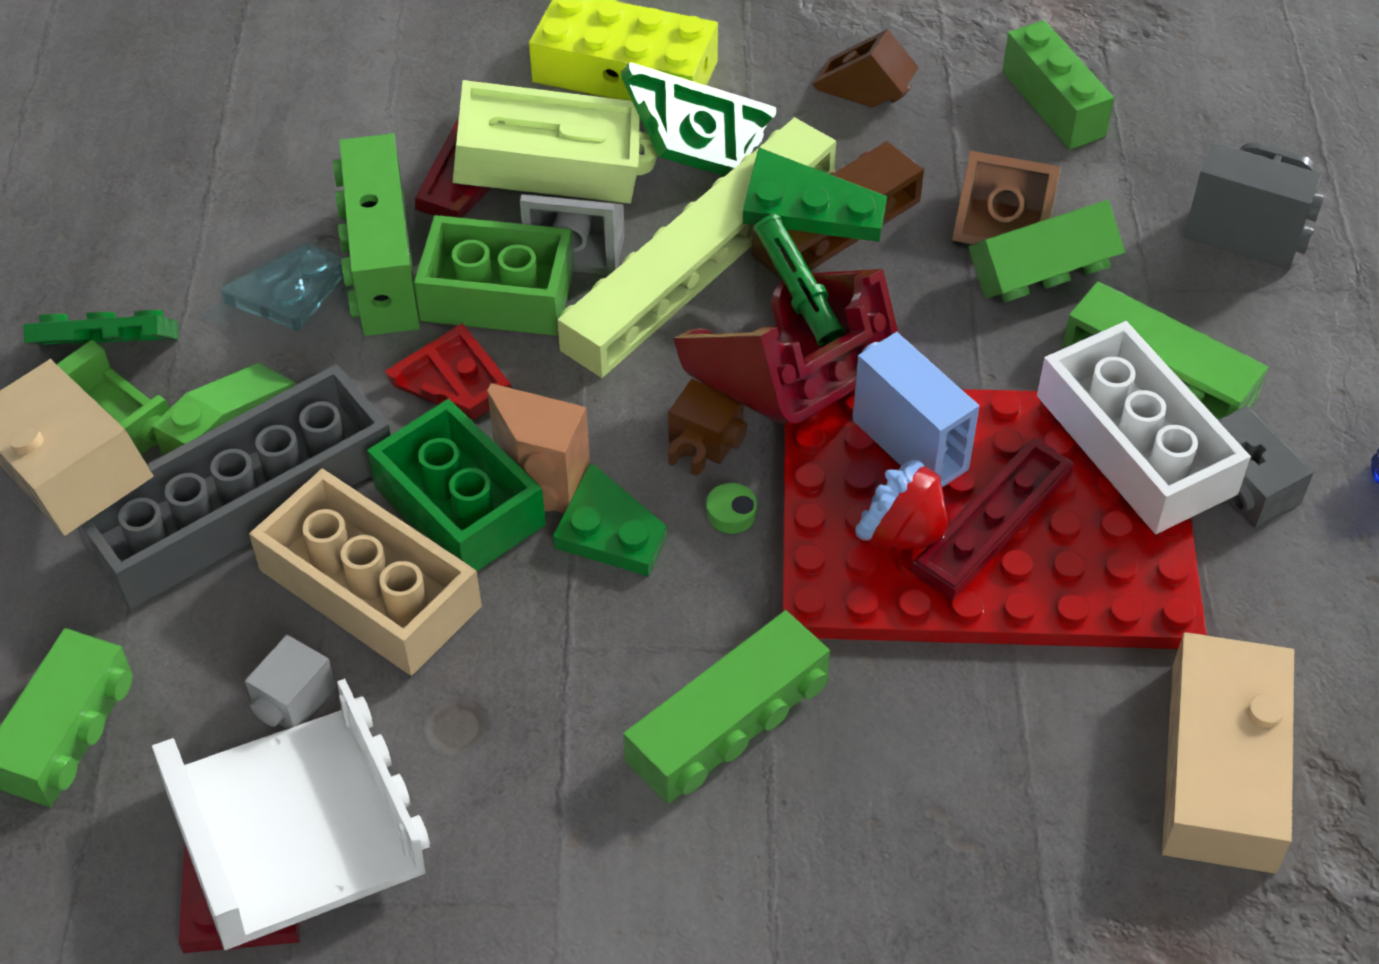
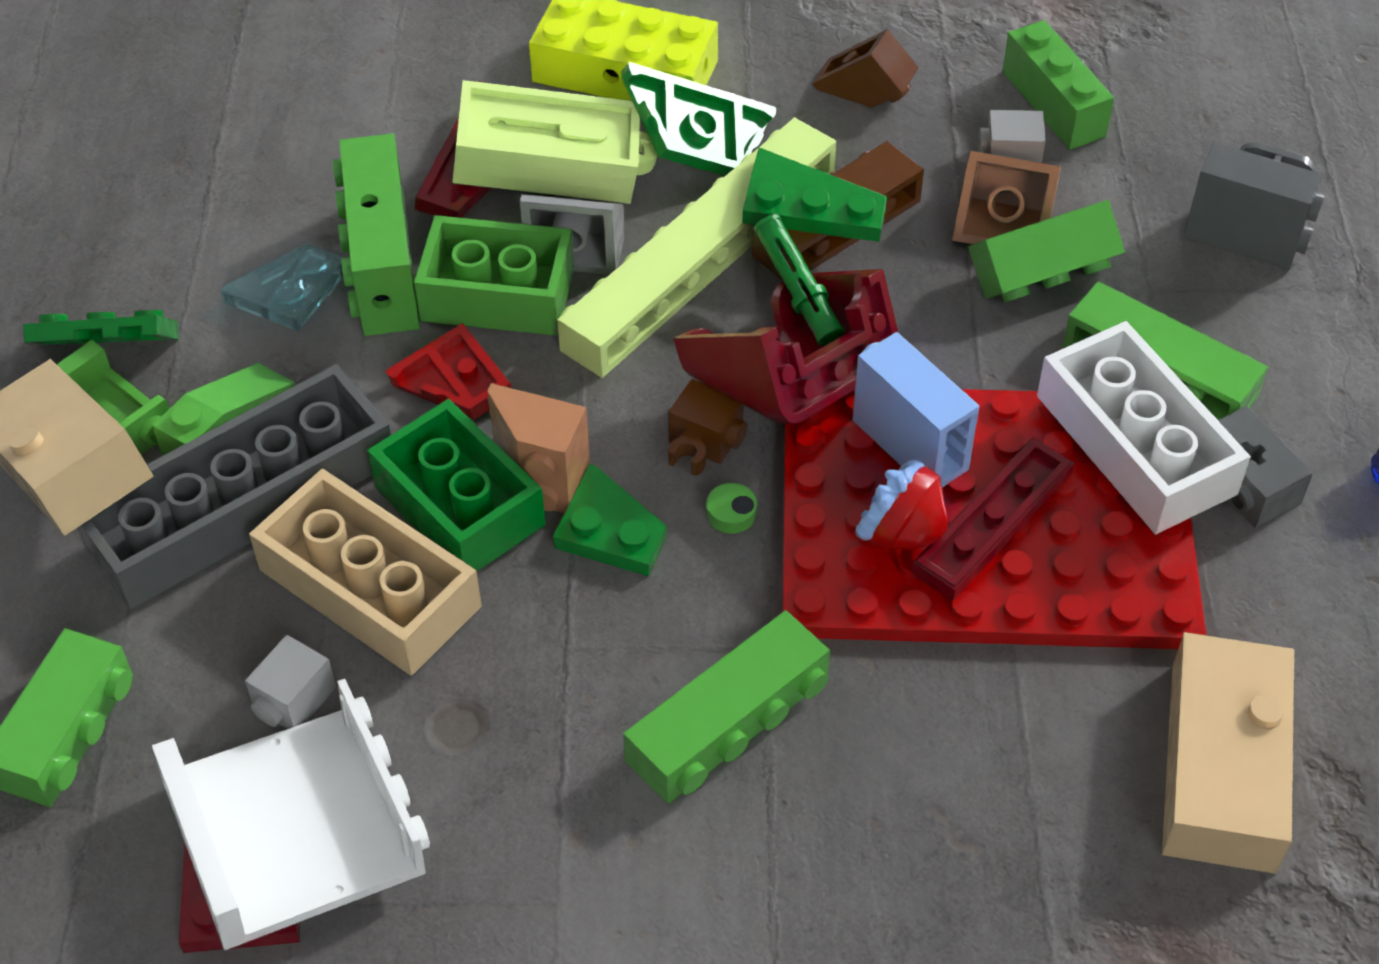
none -> light grey brick [978,110,1046,163]

